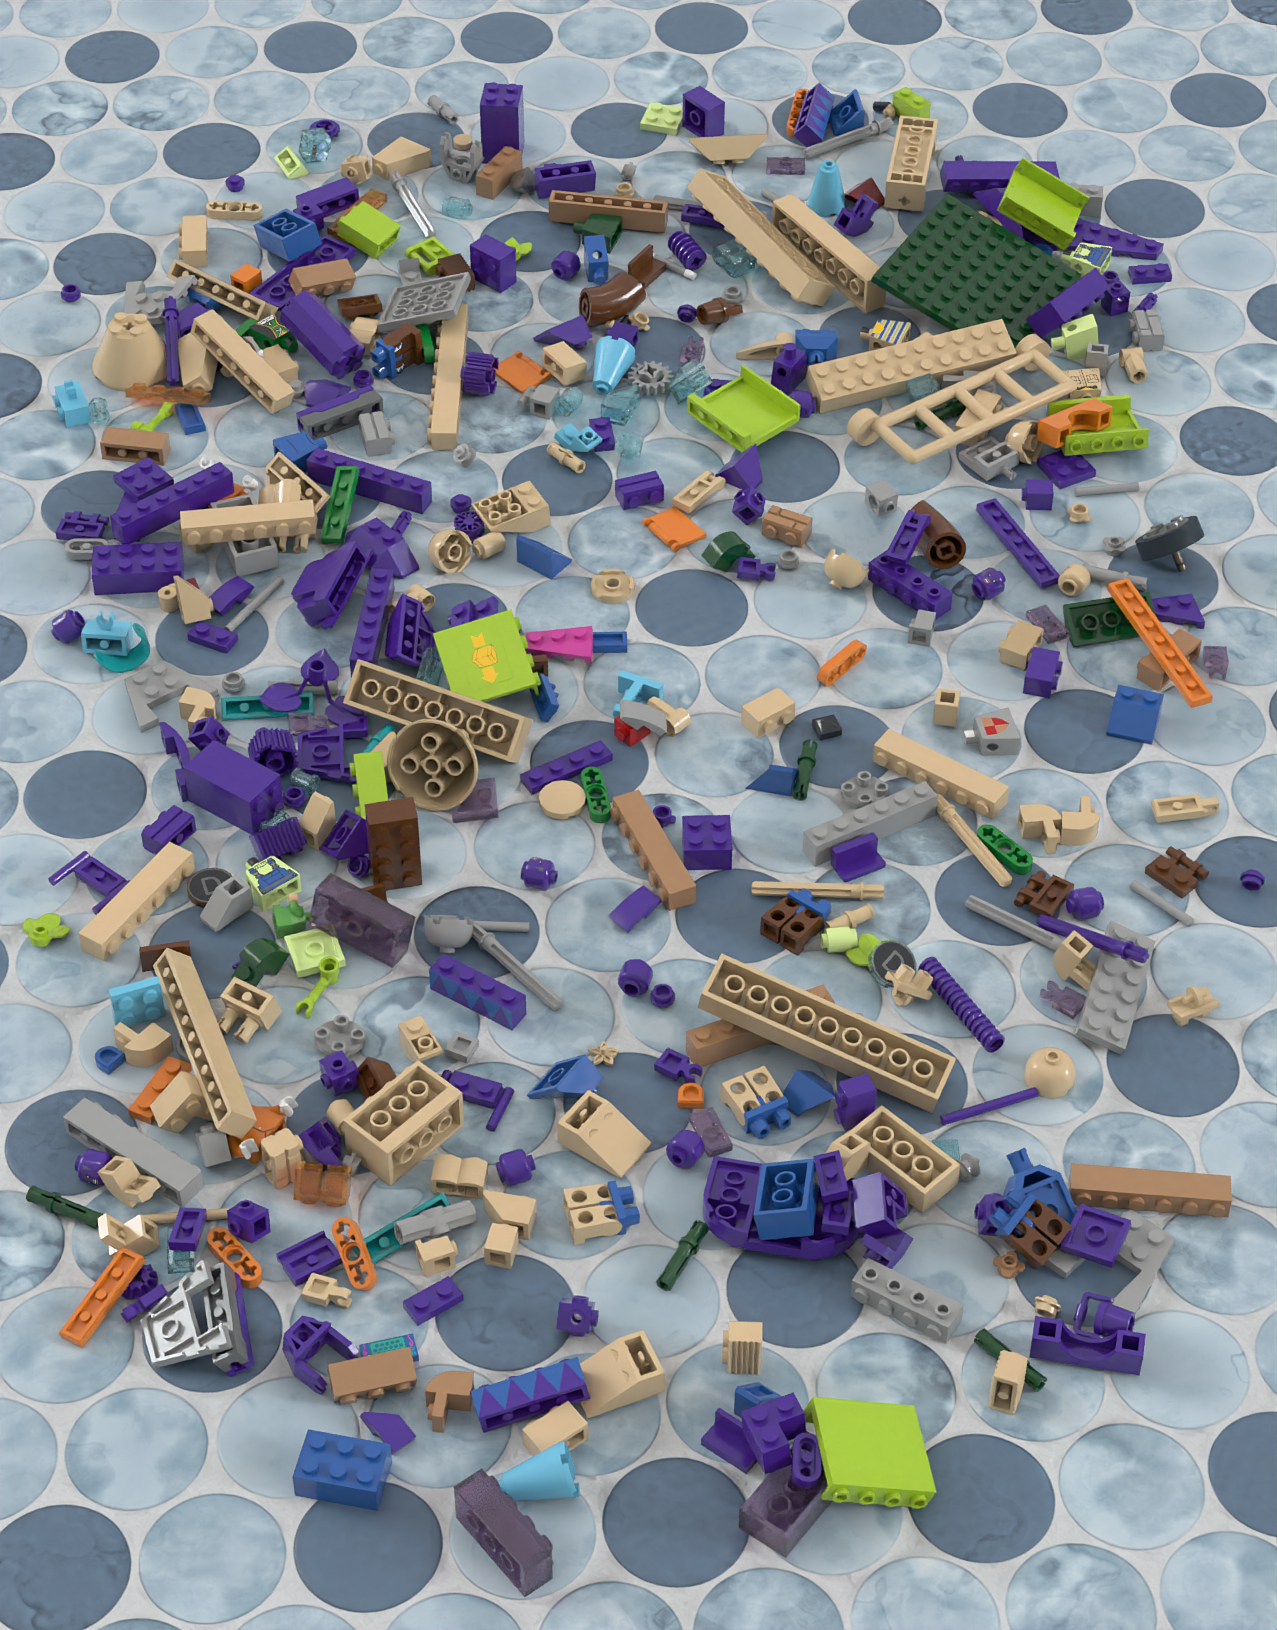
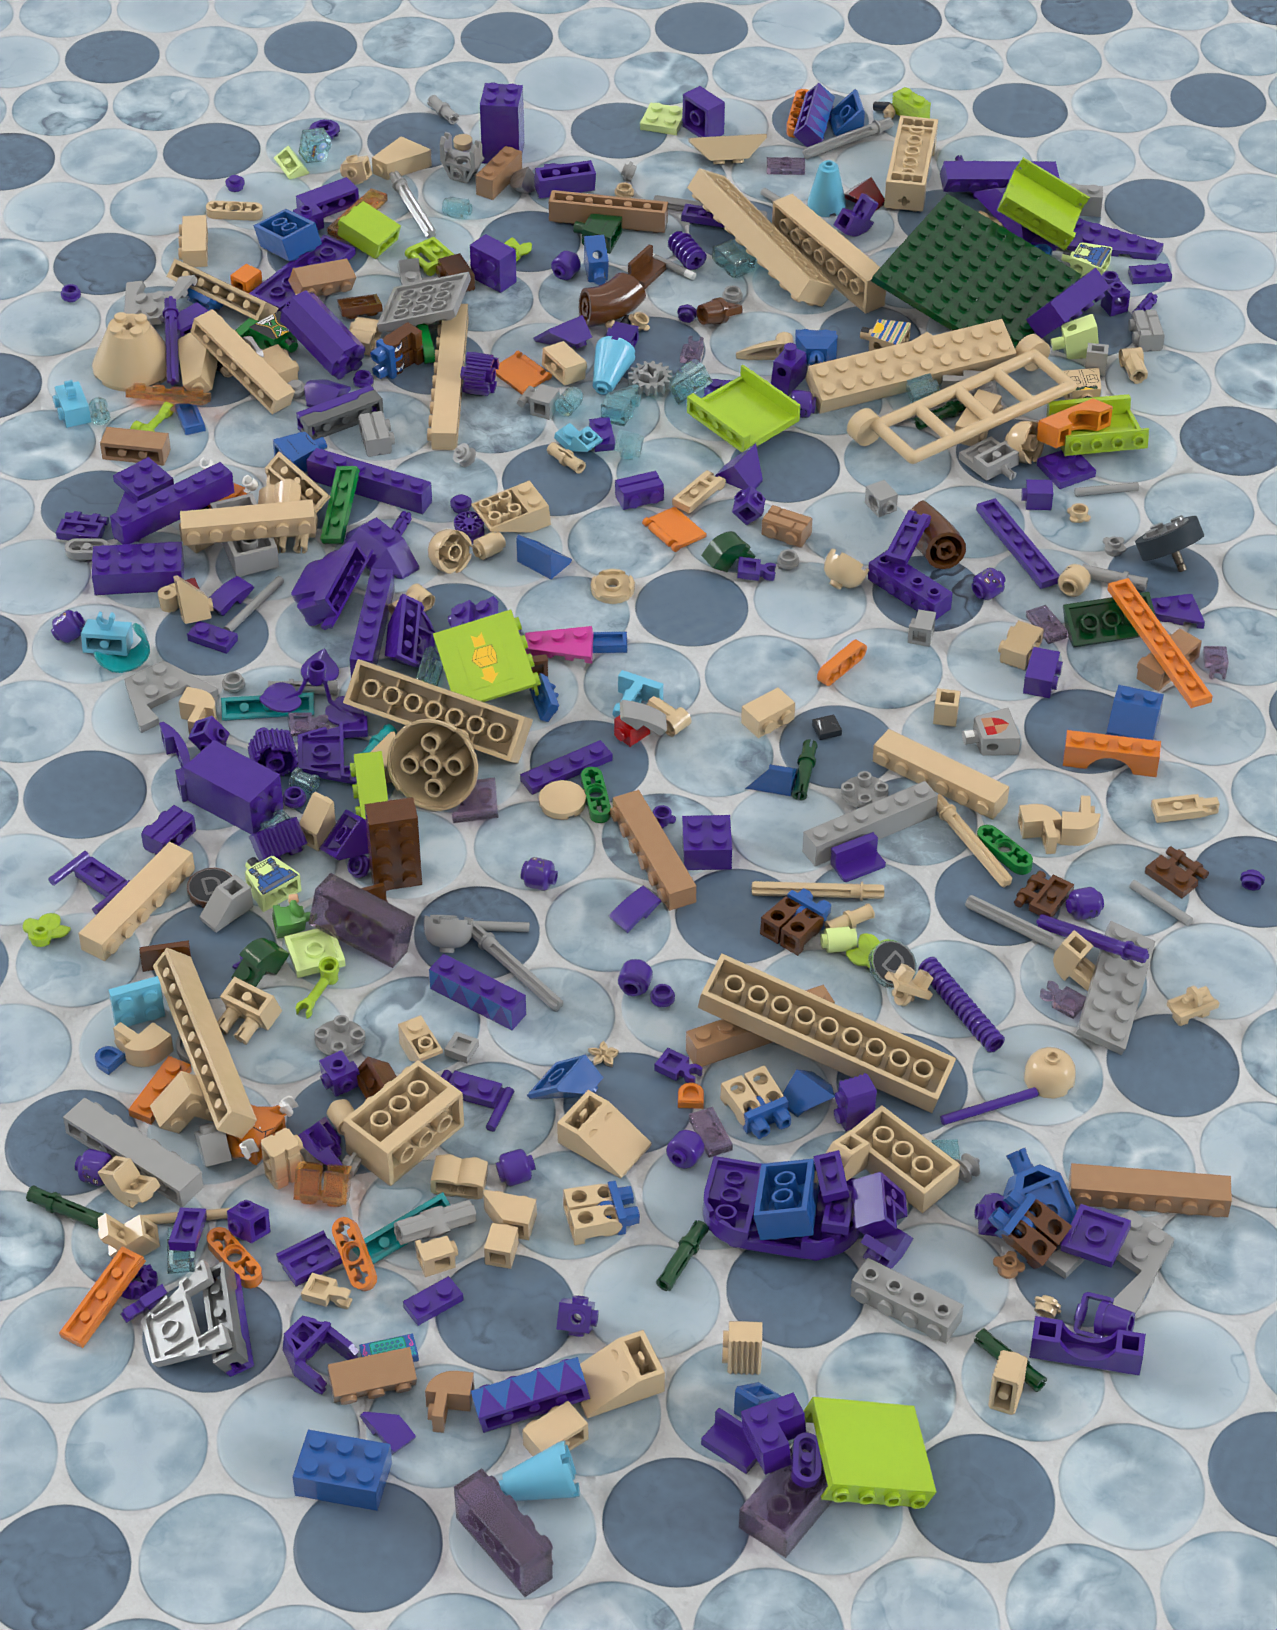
none -> orange arch [1063,730,1161,777]

